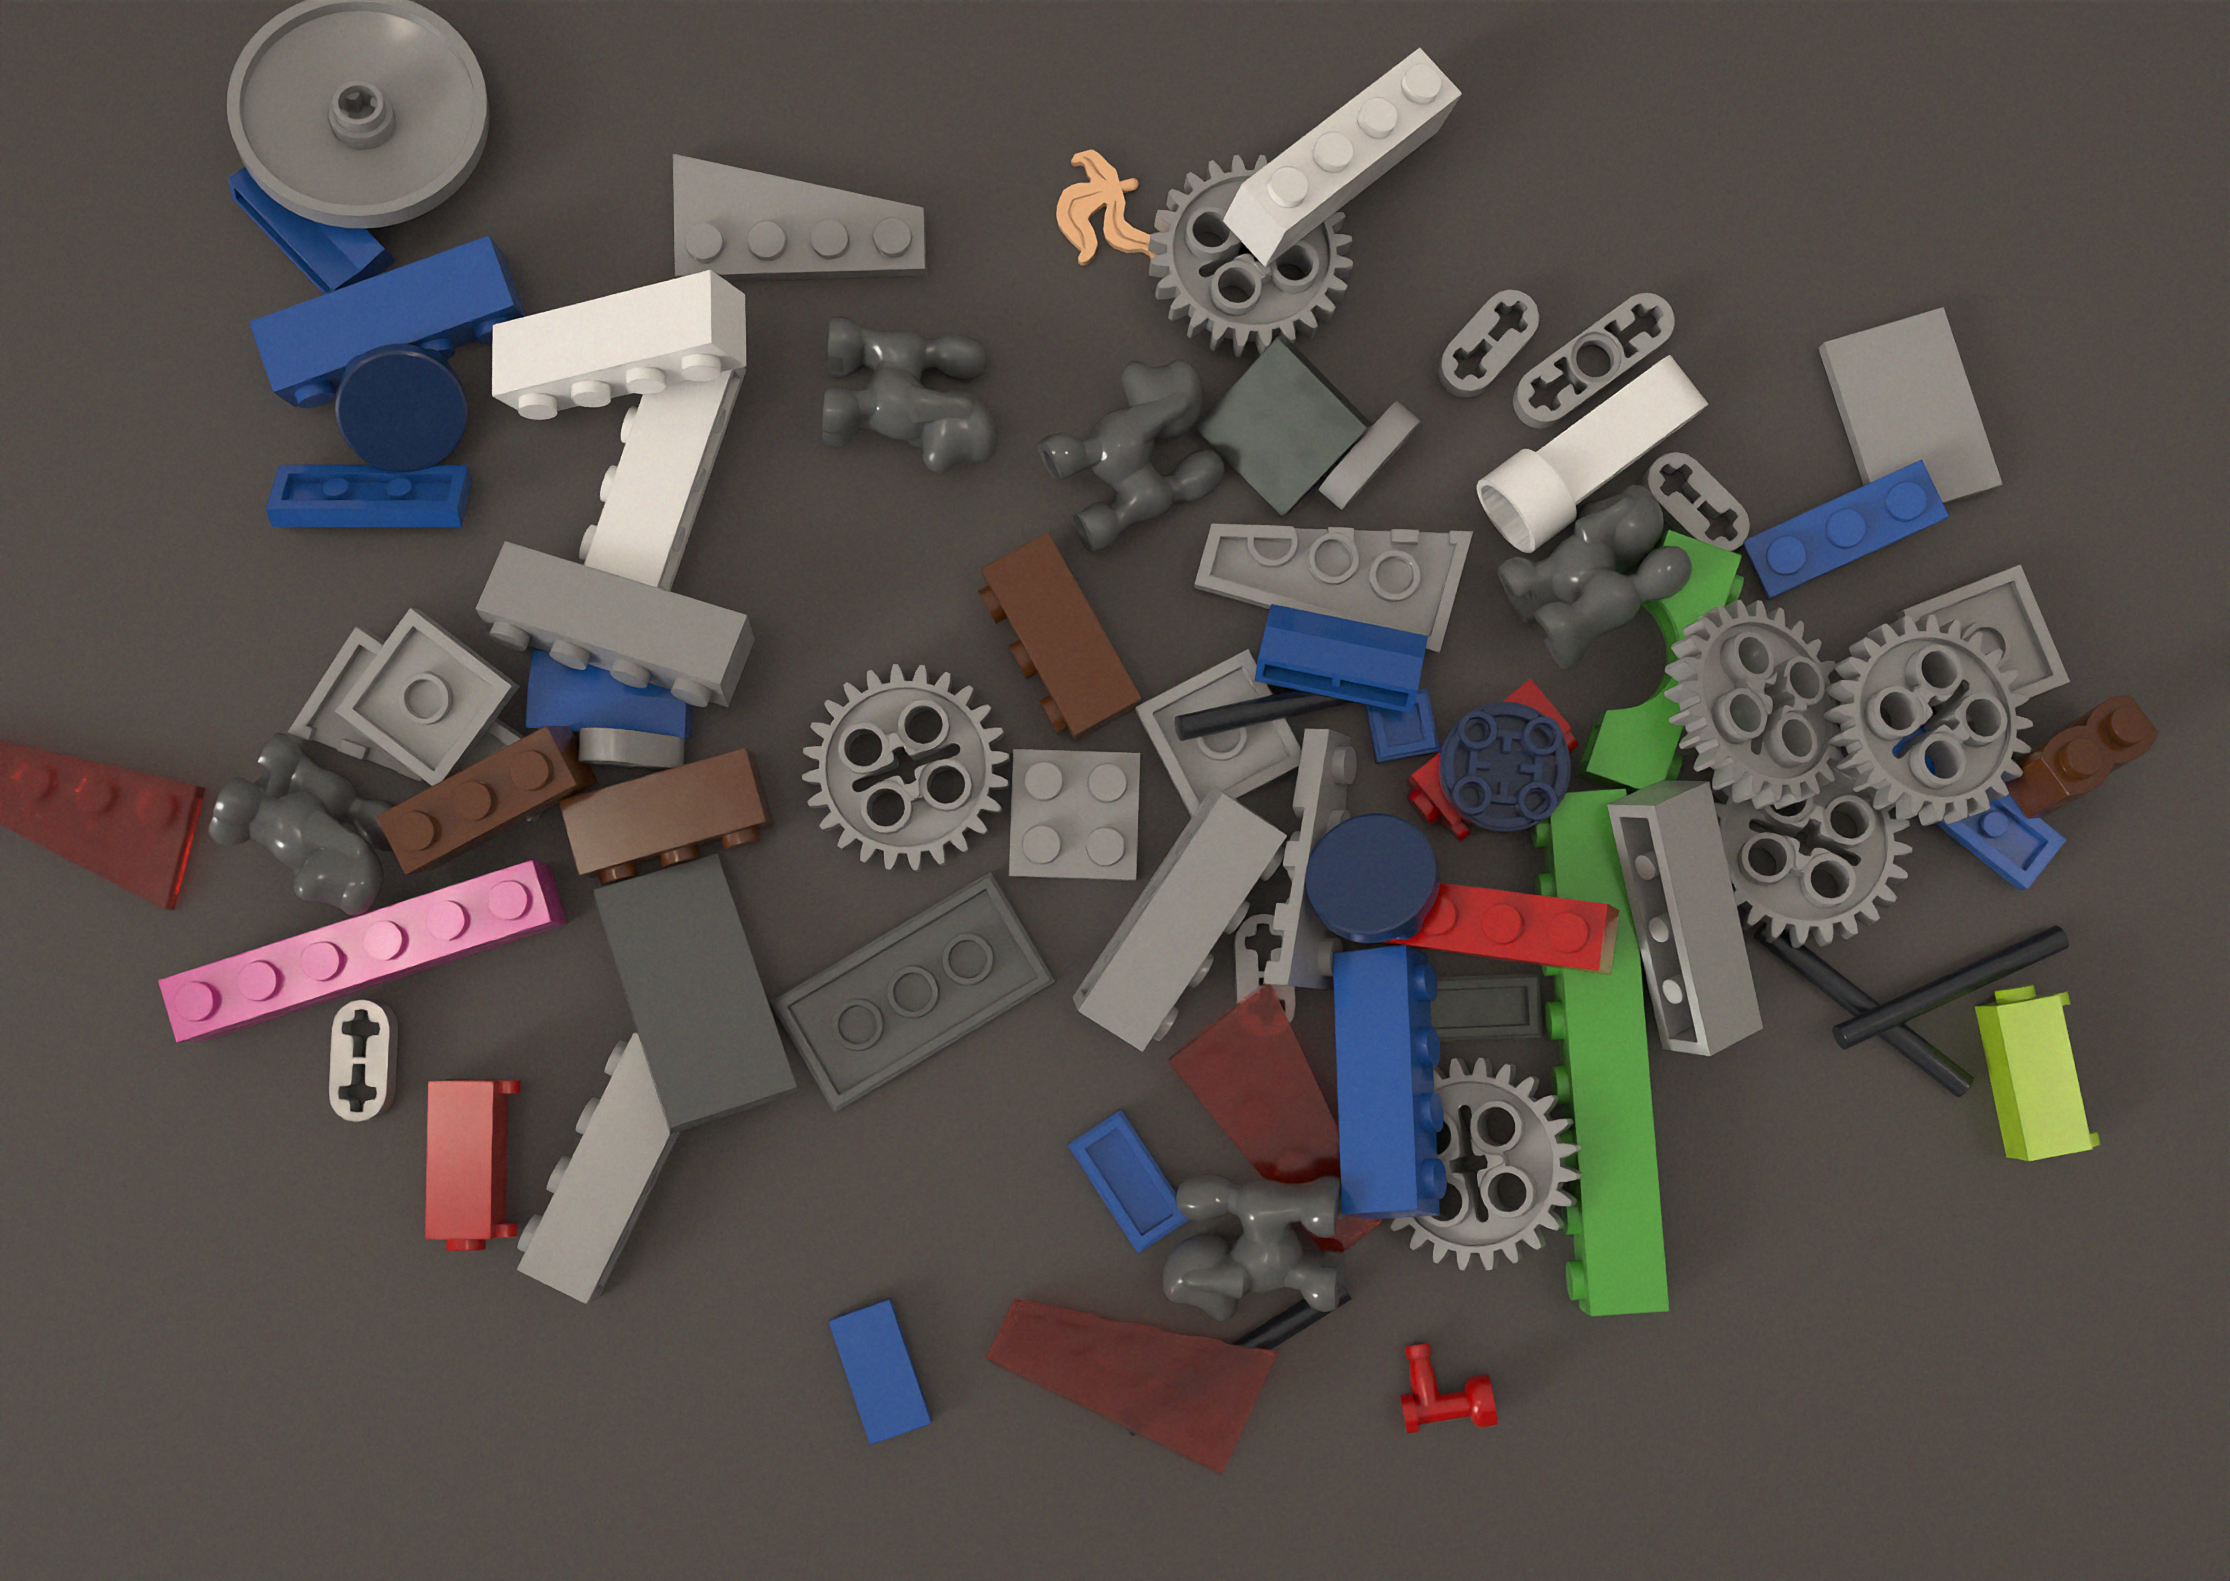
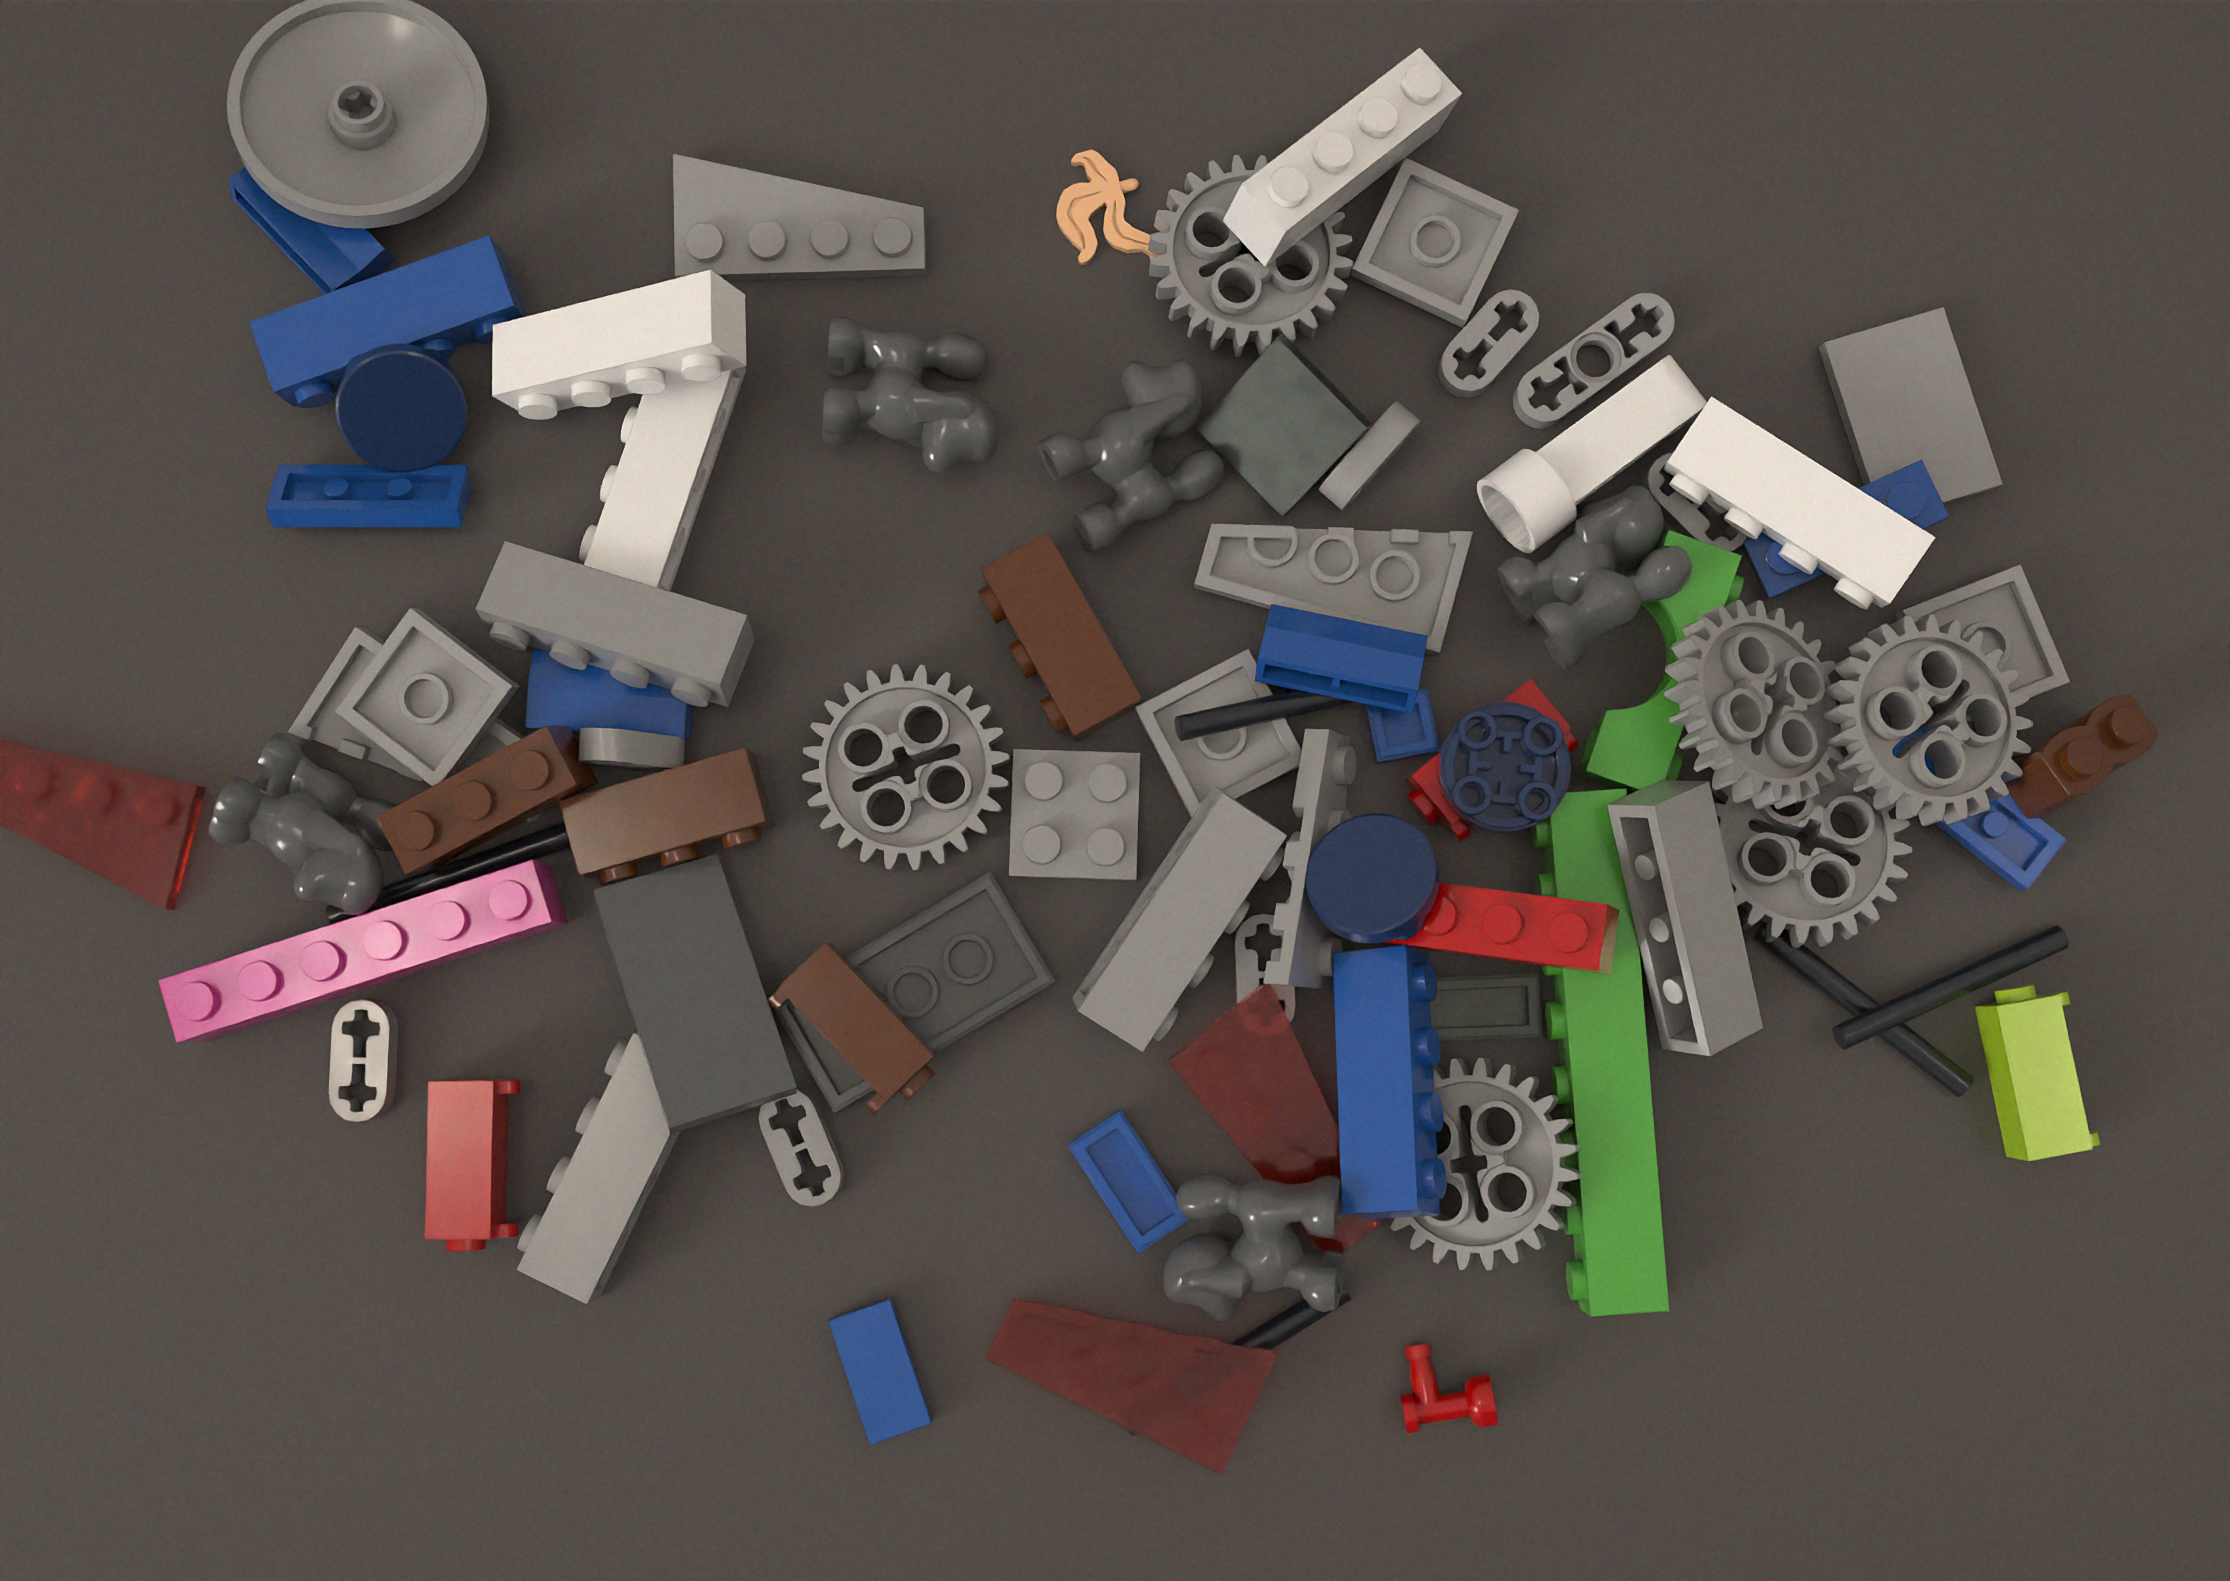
none -> black bar [326,823,571,925]
none -> light grey beam [759,1088,845,1207]
none -> reddish brown brick [768,942,938,1114]
none -> light grey plate [1350,157,1519,328]
none -> white brick [1664,396,1936,610]

